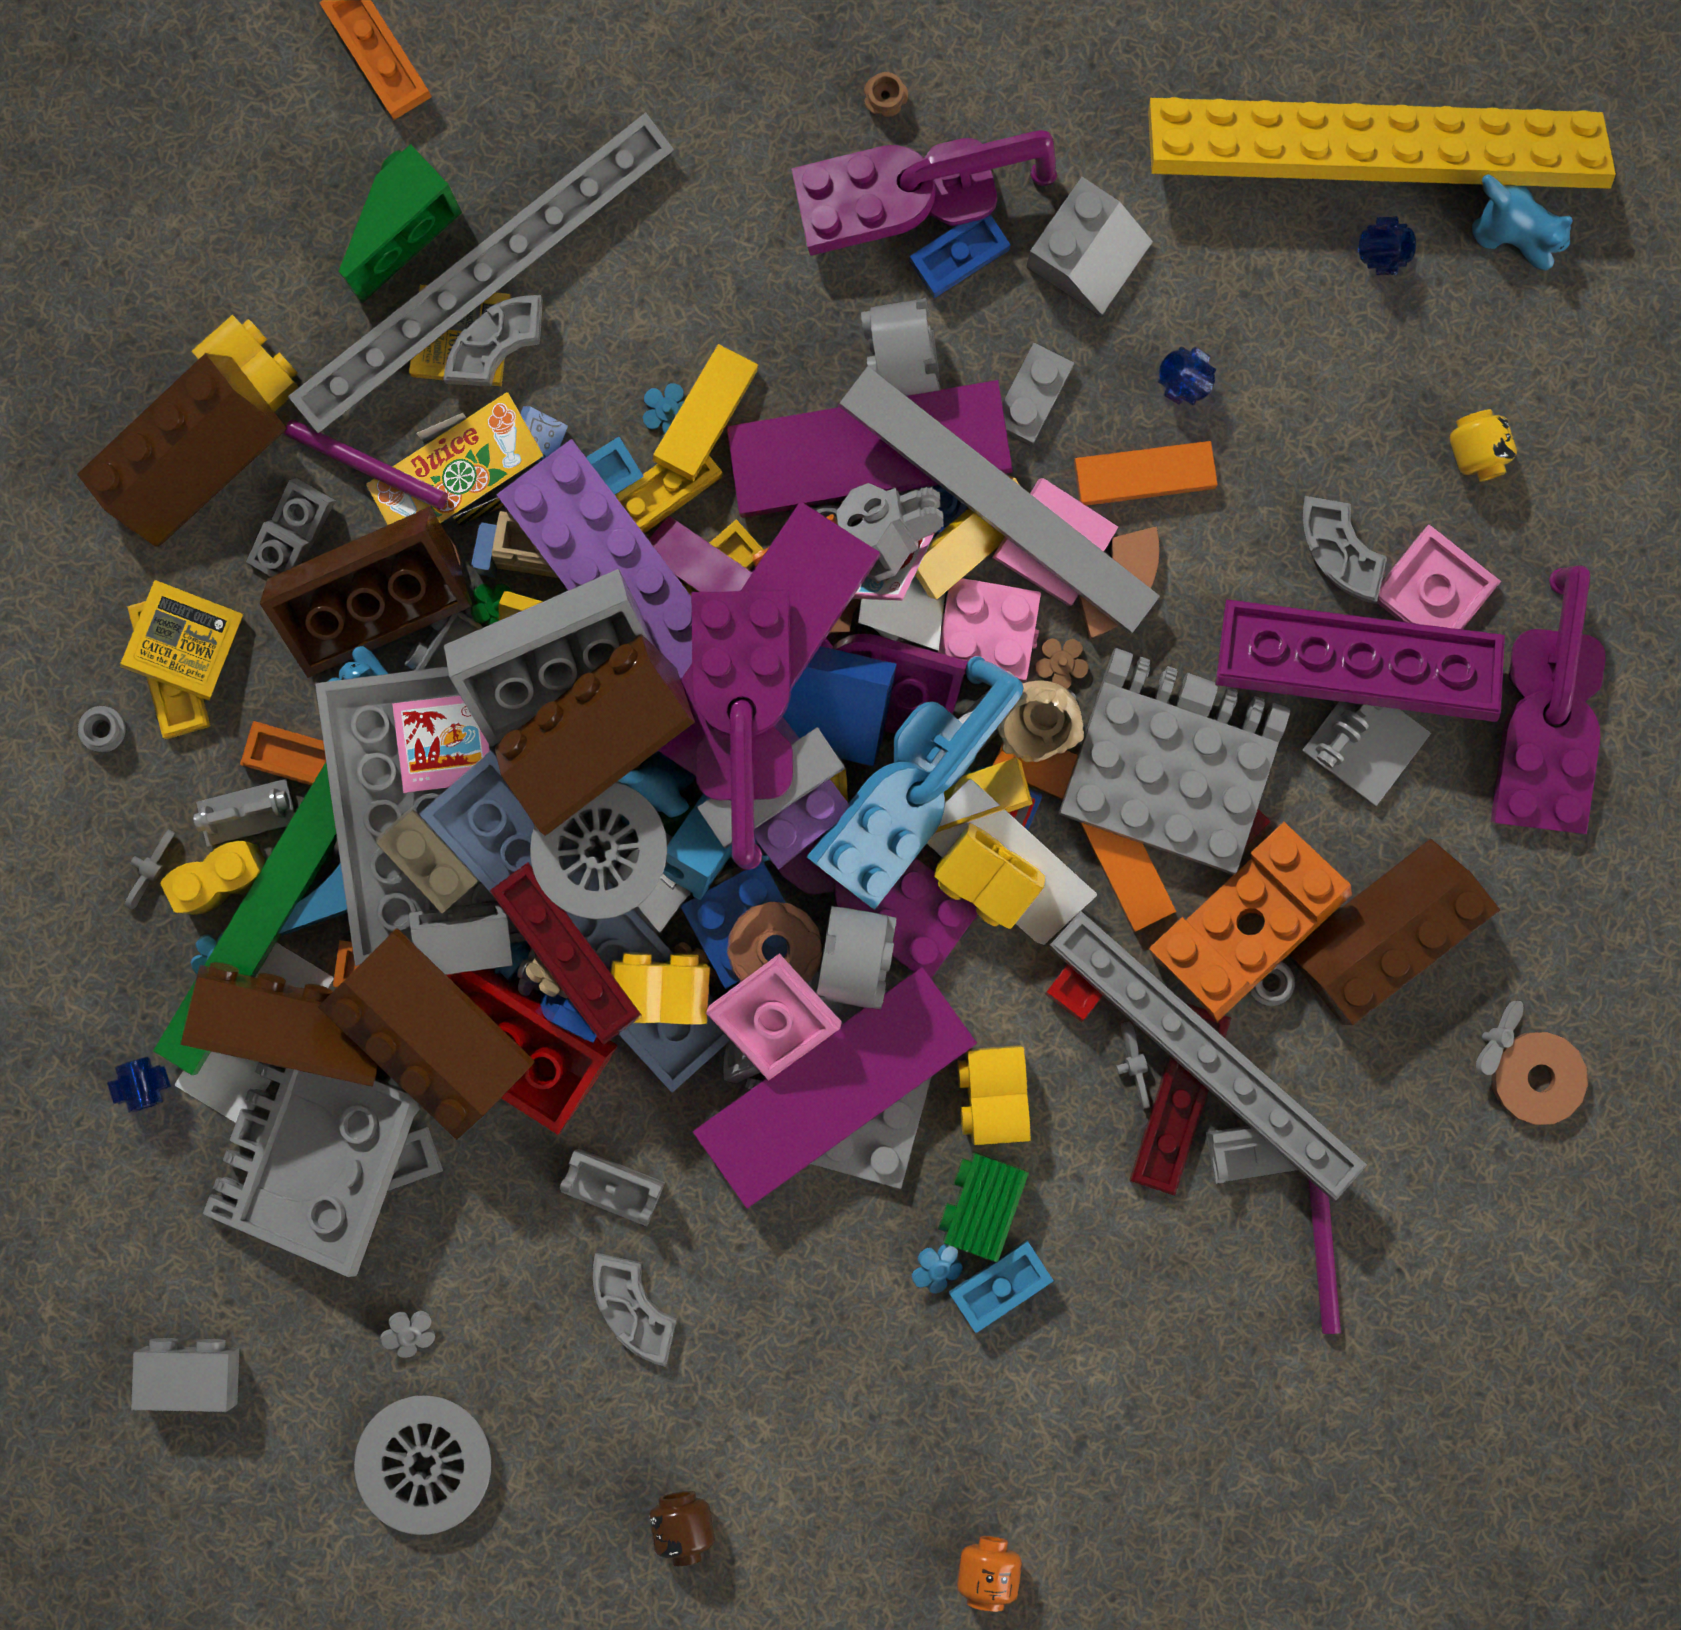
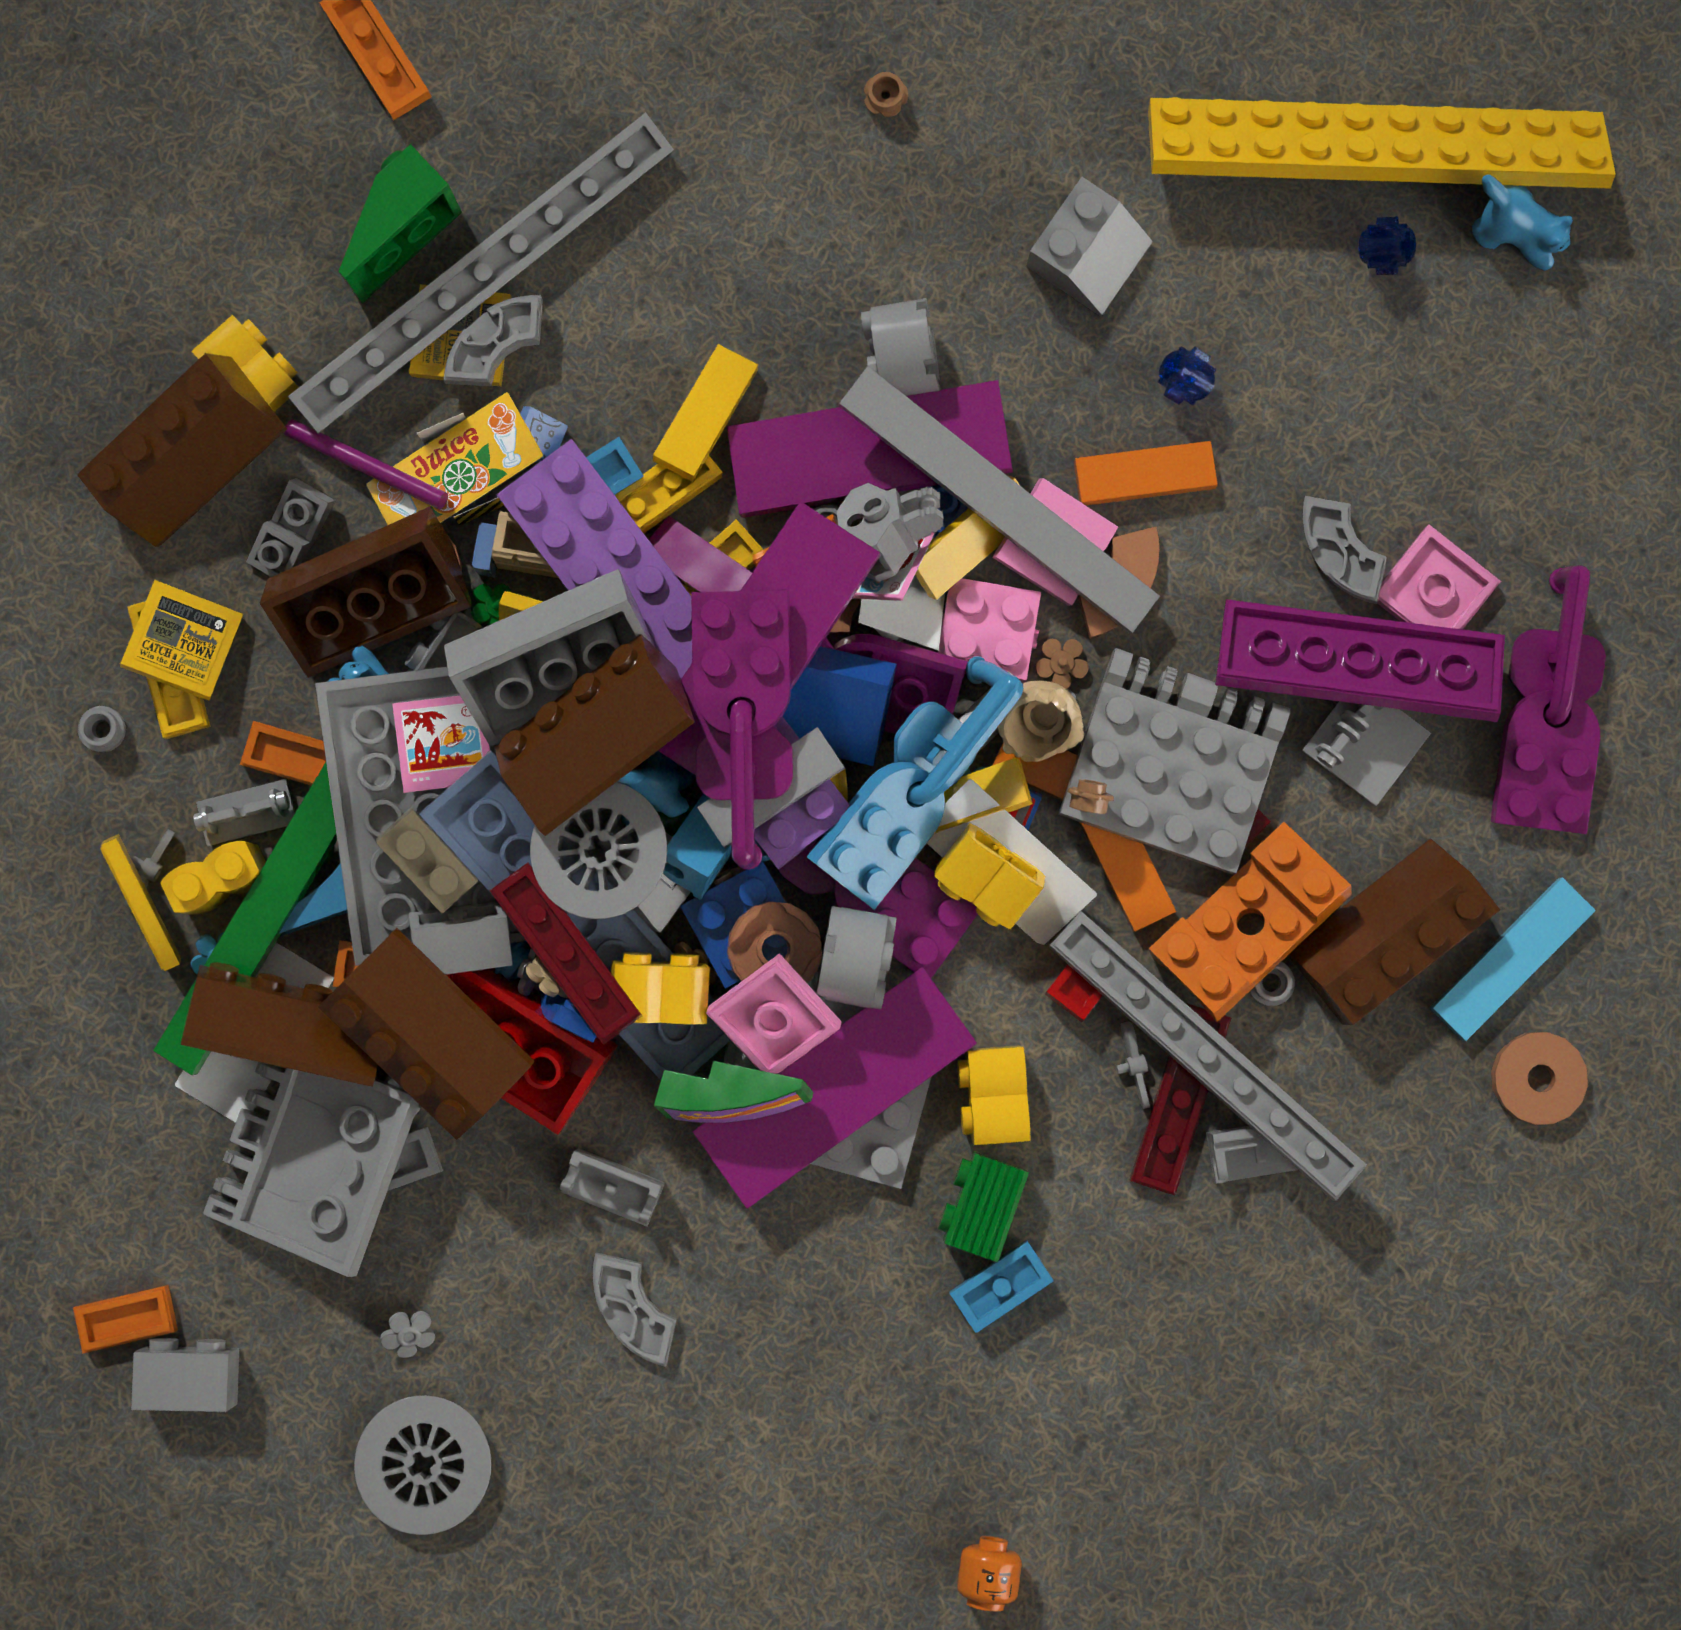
clear blue gear [107,1057,171,1113] -> none
dark azure plant [643,383,684,433] -> none
reddish brown head [649,1491,715,1566] -> none
magenta plate [791,130,1057,256] -> none
blue plate [909,214,1011,298] -> none
dark azure plant [912,1244,963,1293] -> none
light grey plate [1002,343,1074,446] -> none
magenta bar [1308,1179,1341,1334] -> none
yellow head [1449,409,1517,482] -> none
light grey piece [1476,1001,1523,1075] -> none
none -> orange tile [73,1285,178,1354]
none -> yellow tile [100,834,181,971]
none -> green slope [654,1061,814,1123]
none -> medium nougat plate [1068,779,1114,814]
none -> medium azure tile [1429,877,1596,1041]

